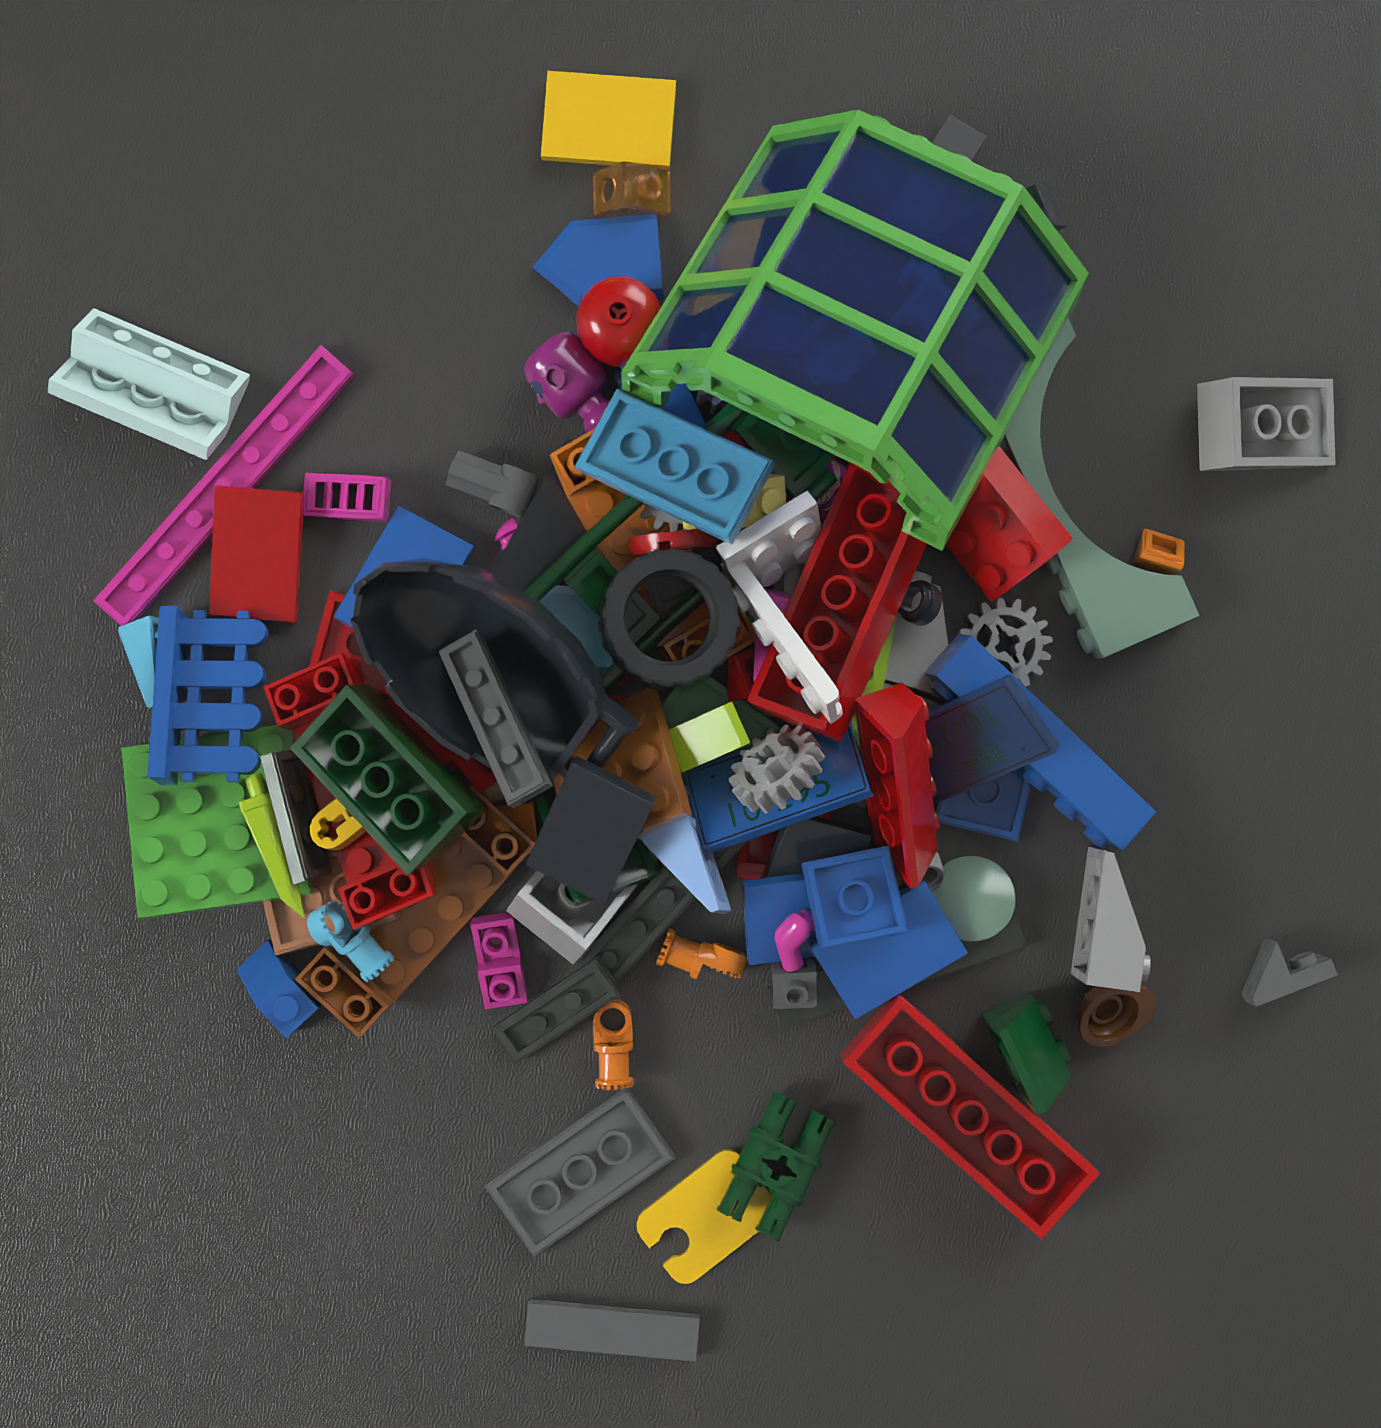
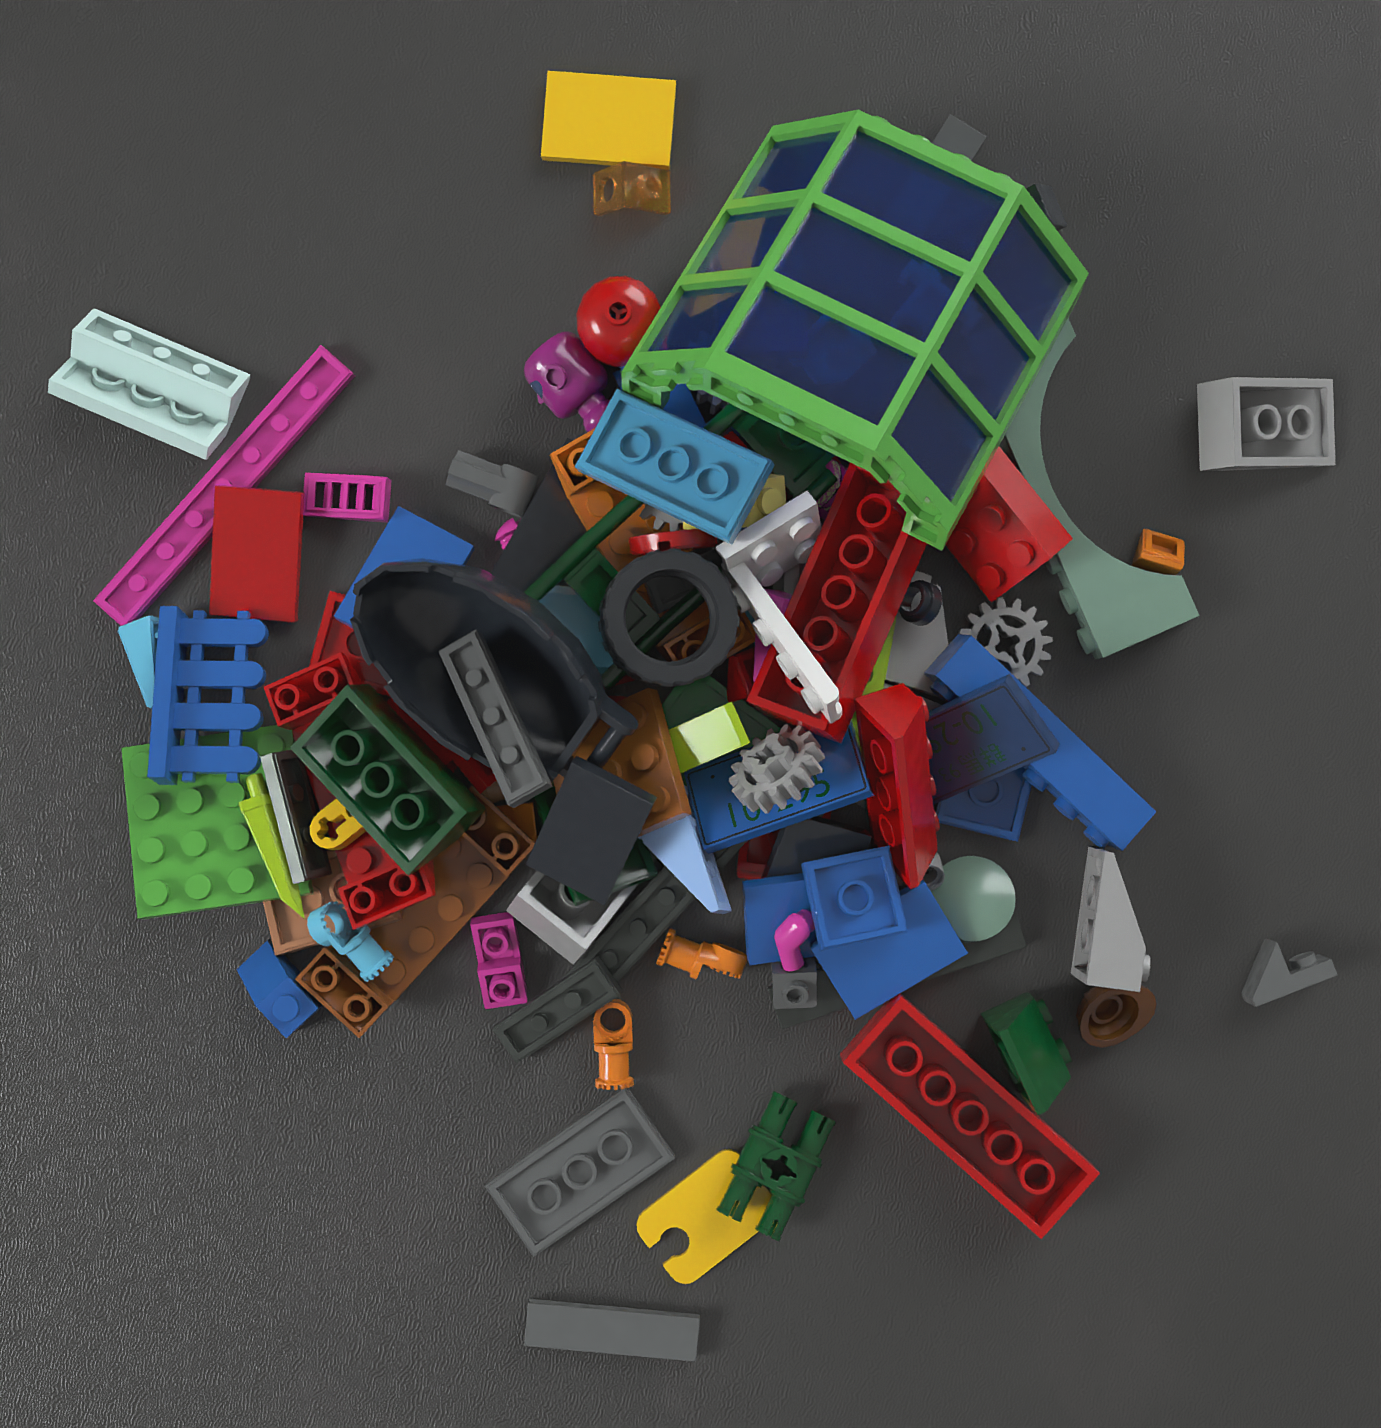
blue tile [532,213,664,307] -> none

